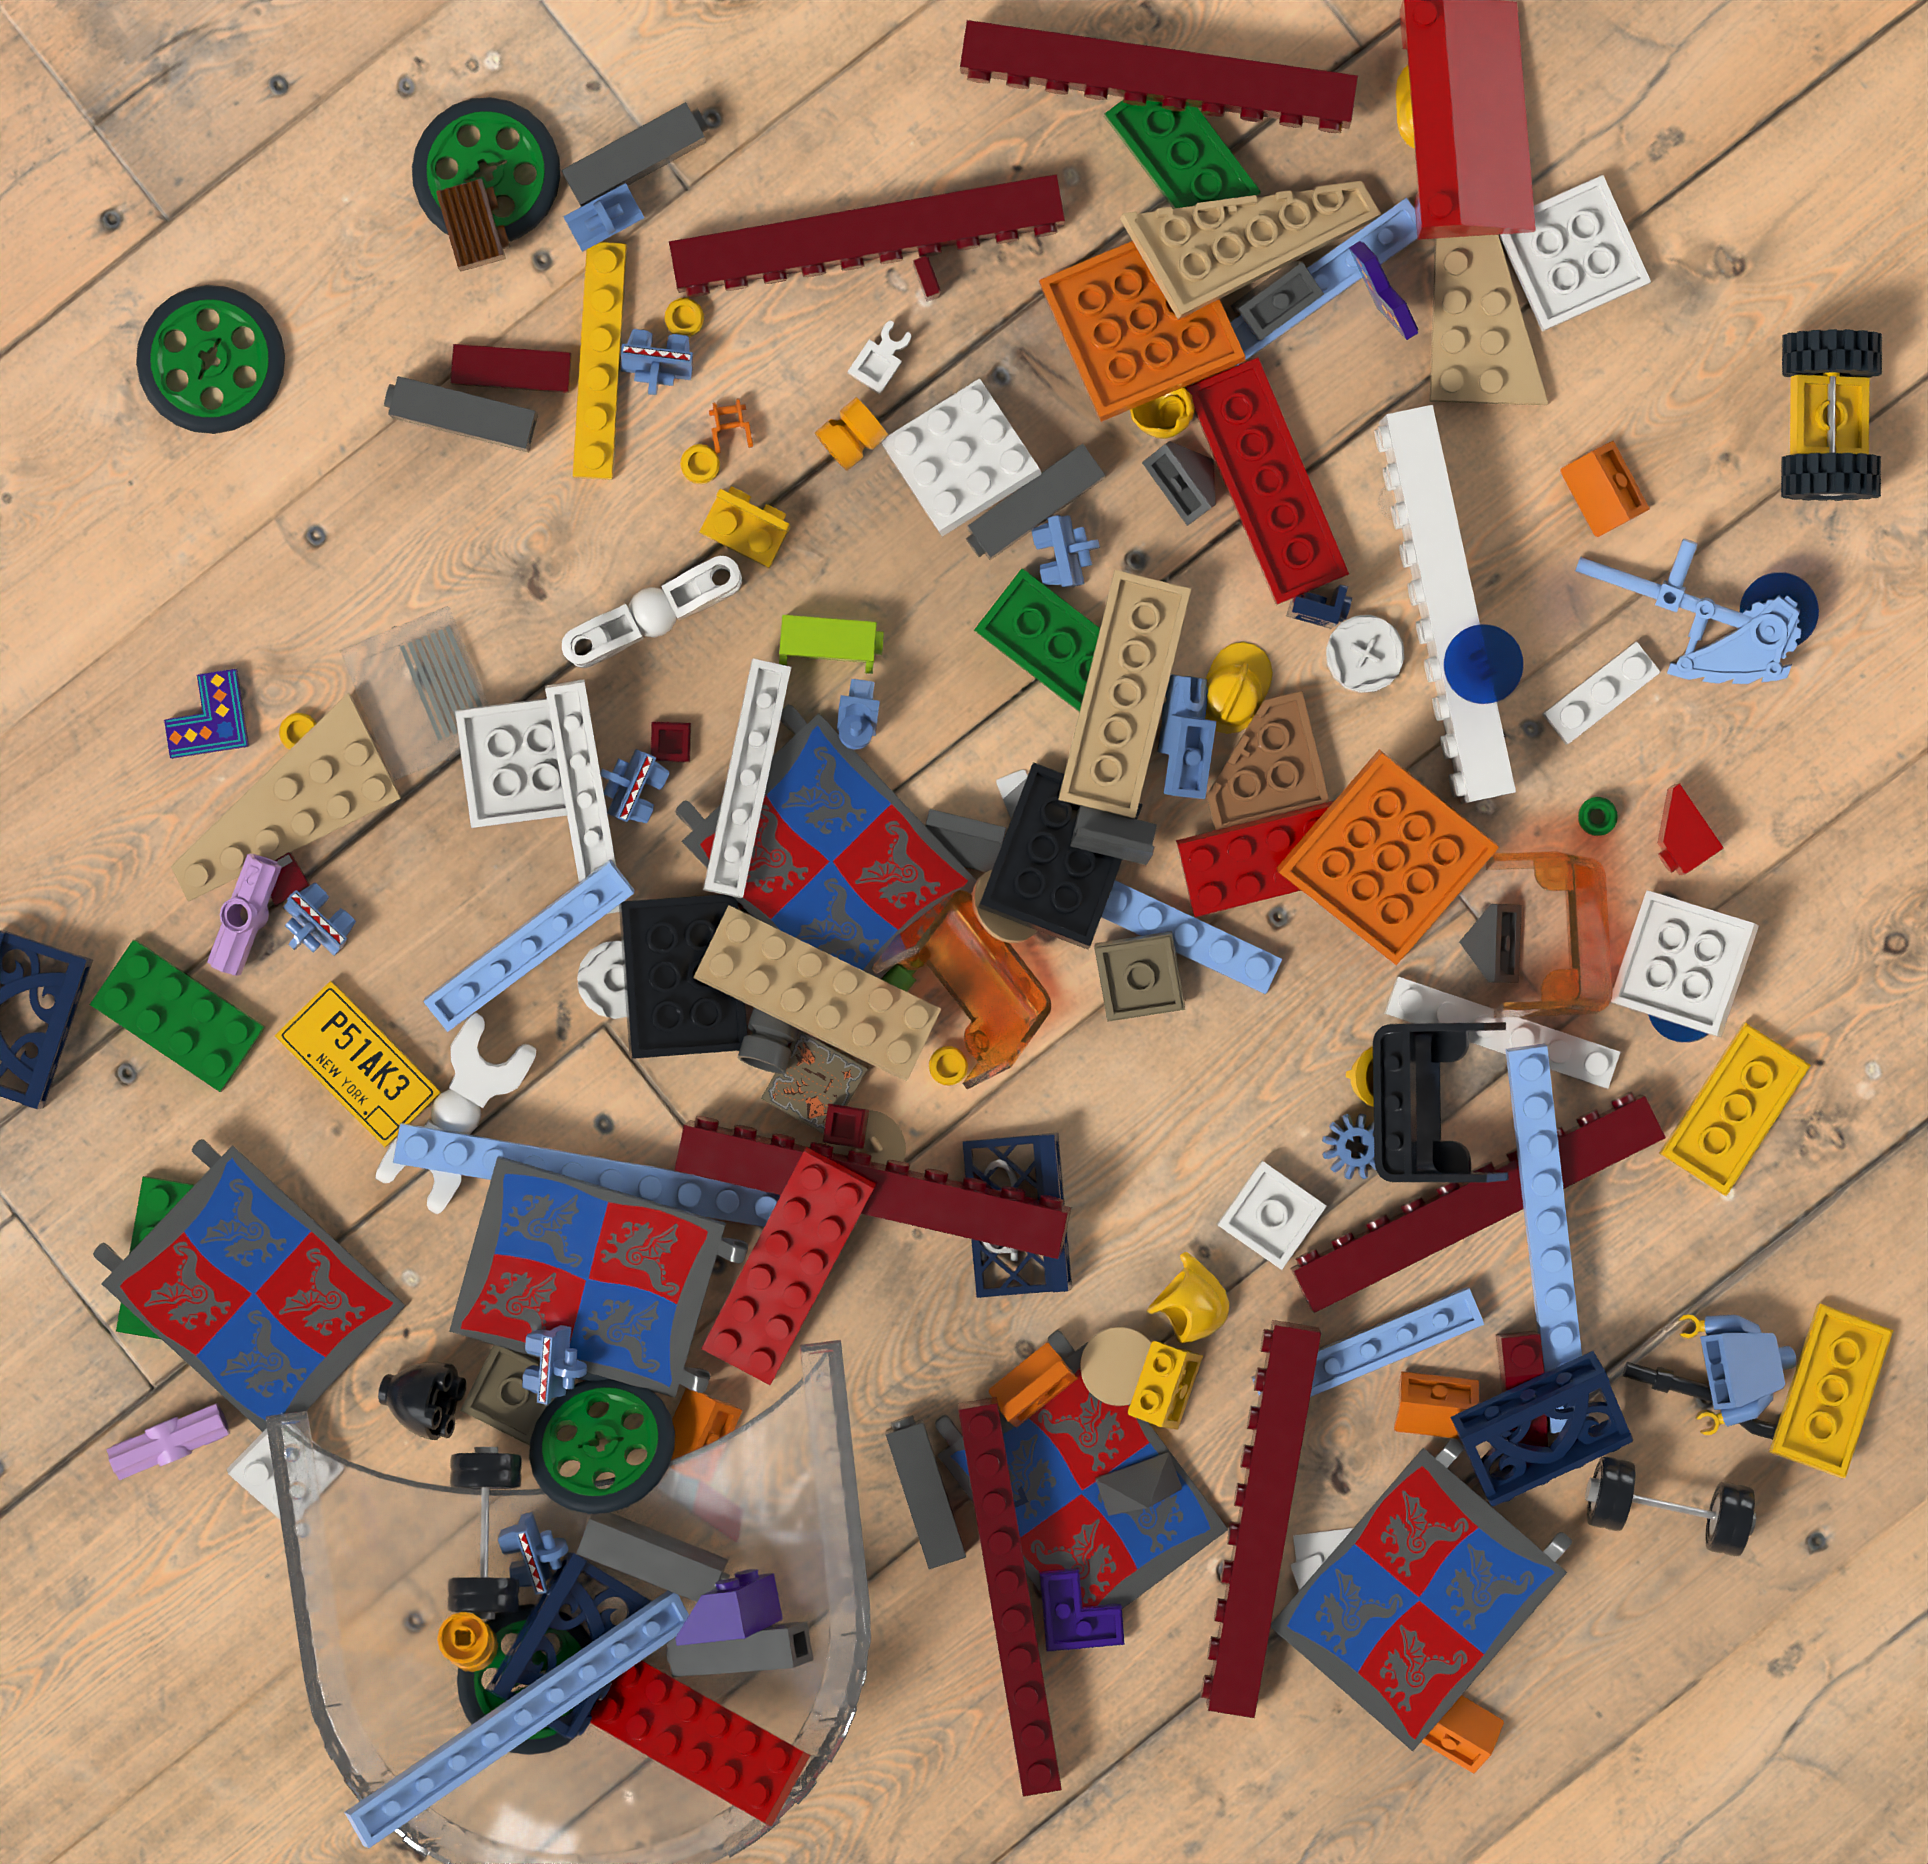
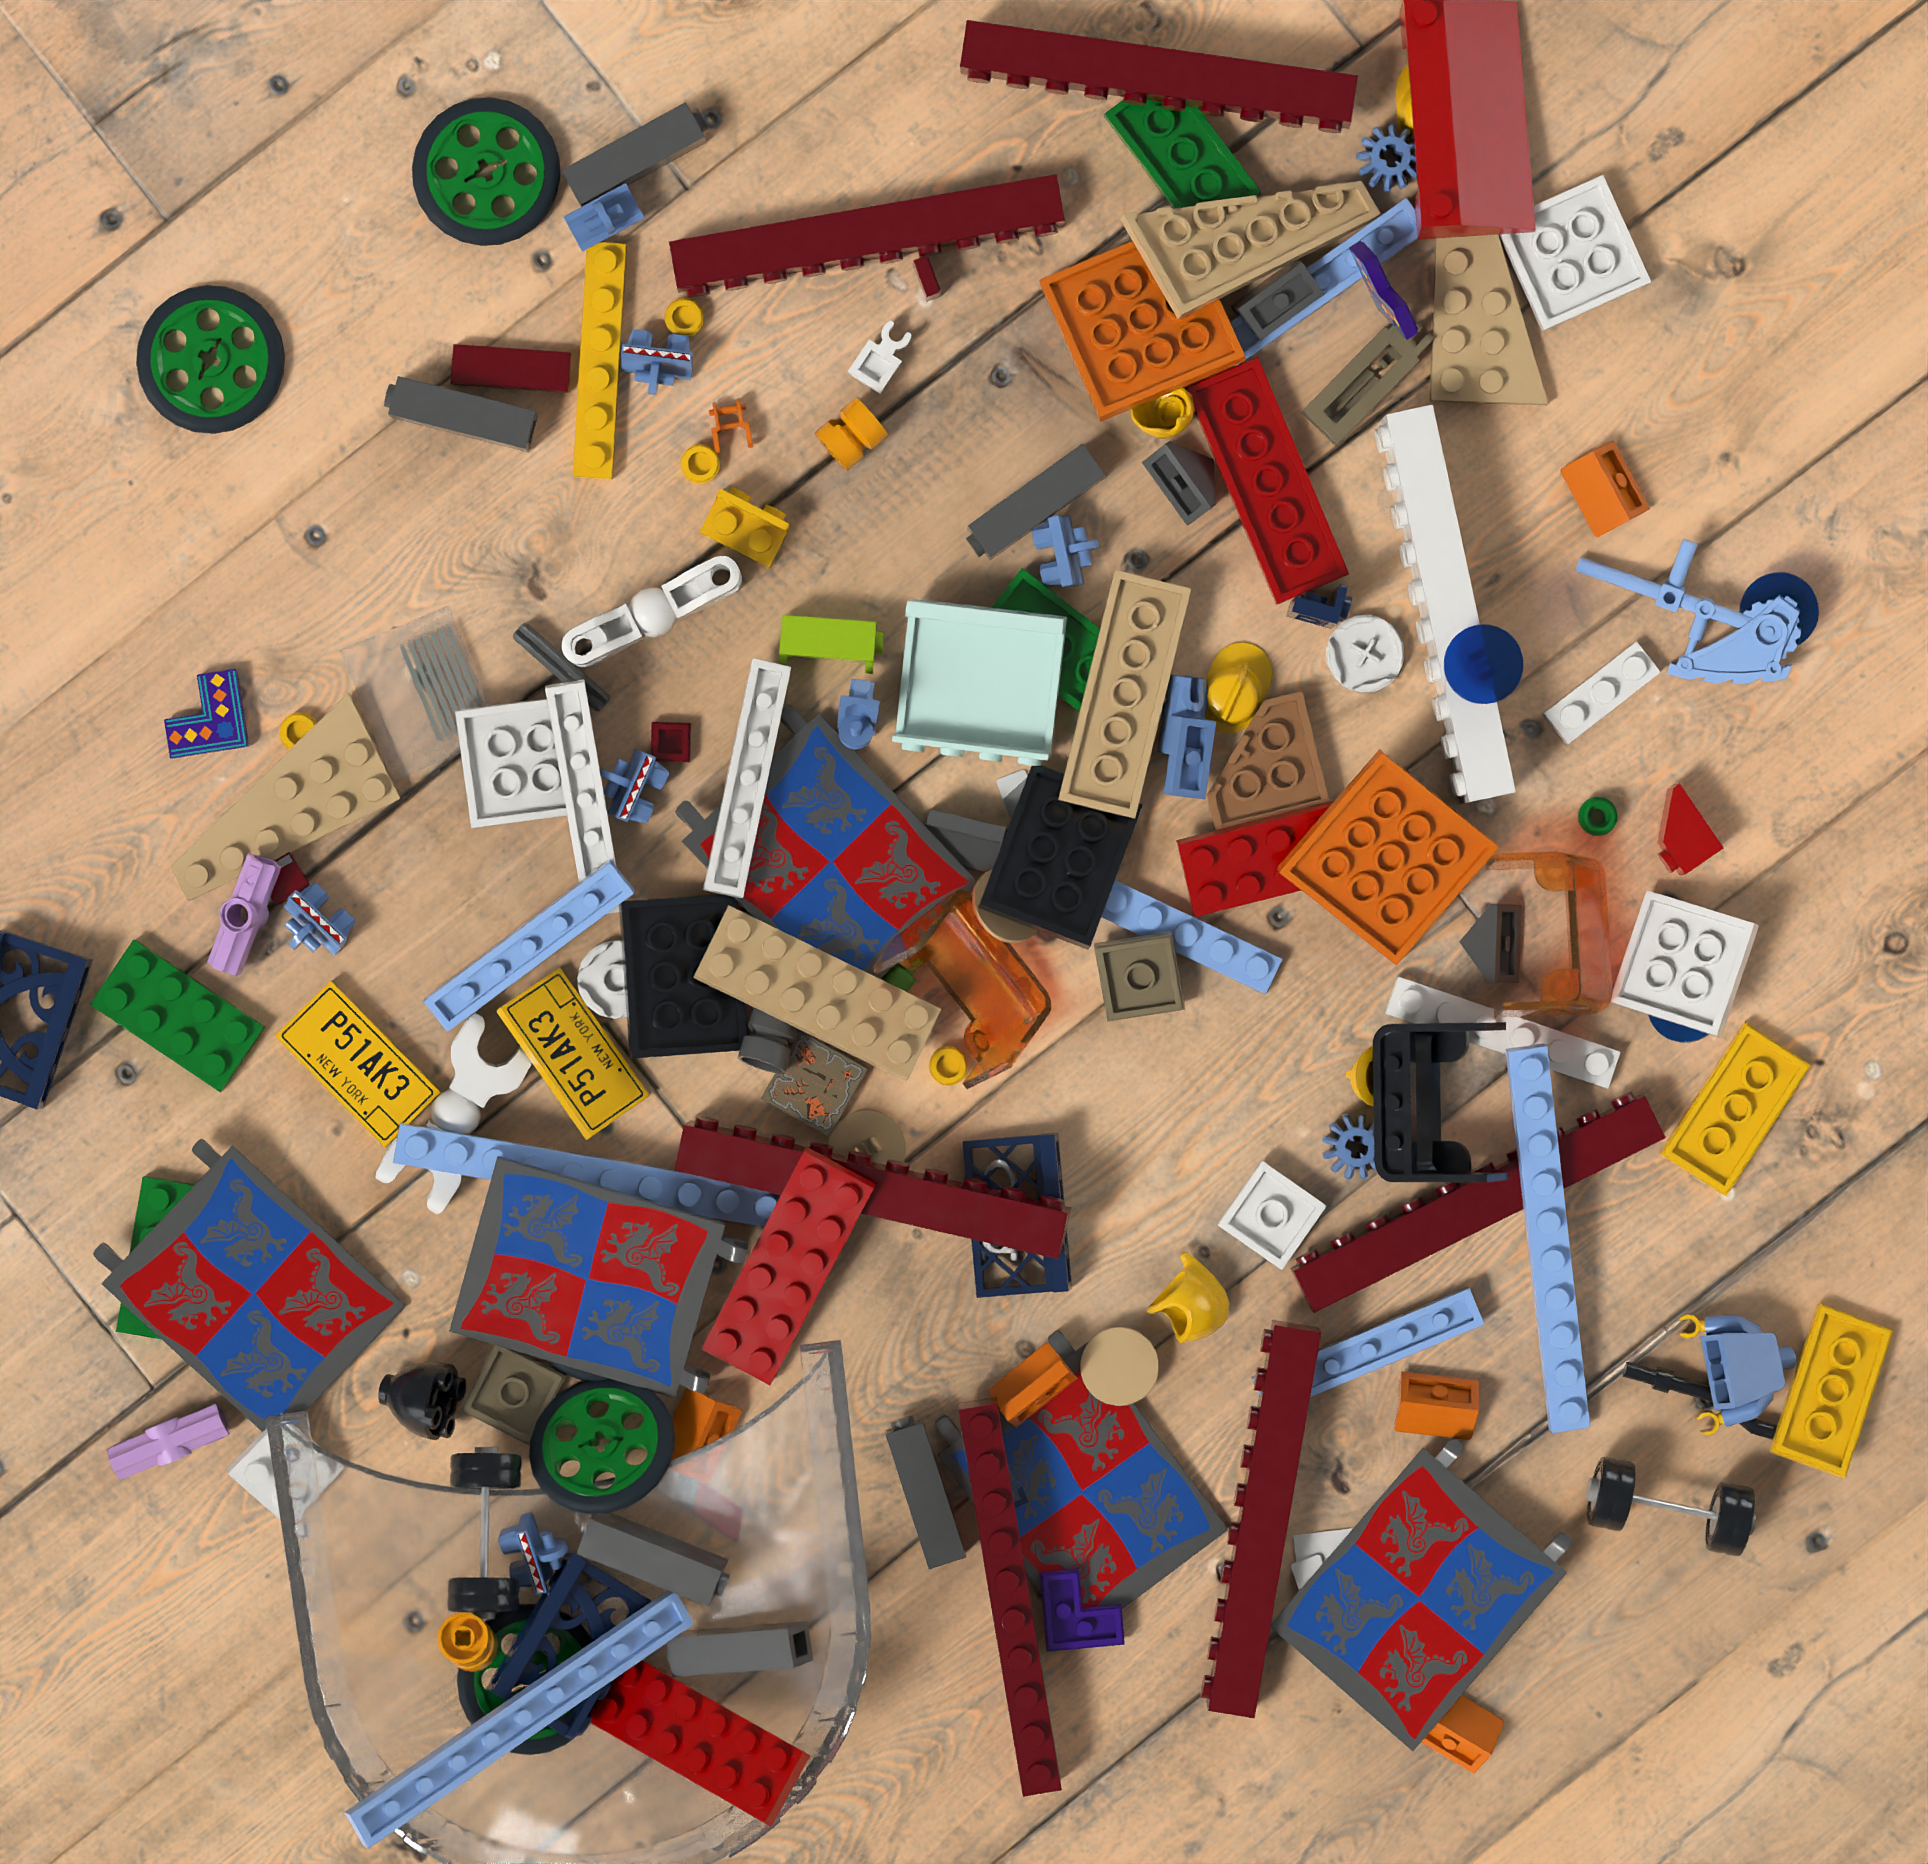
reddish brown brick [436,179,510,272] -> none
medium blue hips [522,1325,587,1405] -> none
dark purple slope [675,1569,783,1646] -> none
dark red tile [823,1103,869,1149] -> none
white plate [881,378,1042,537] -> none
dark grey panel [1070,805,1157,865] -> none
dark grey slope [1095,1451,1182,1516] -> none
yellow bracket [1128,1341,1203,1430] -> none
dark blue fence [1450,1351,1633,1506] -> none
dark red slope [1496,1330,1548,1447] -> none
plate [1781,329,1882,501] -> none
none -> yellow tile [496,968,650,1140]
none -> dark grey axle [513,623,610,712]
none -> light aqua panel [892,598,1067,766]
none -> dark tan hinge [1301,322,1435,447]
none -> medium blue gear [1356,124,1417,192]

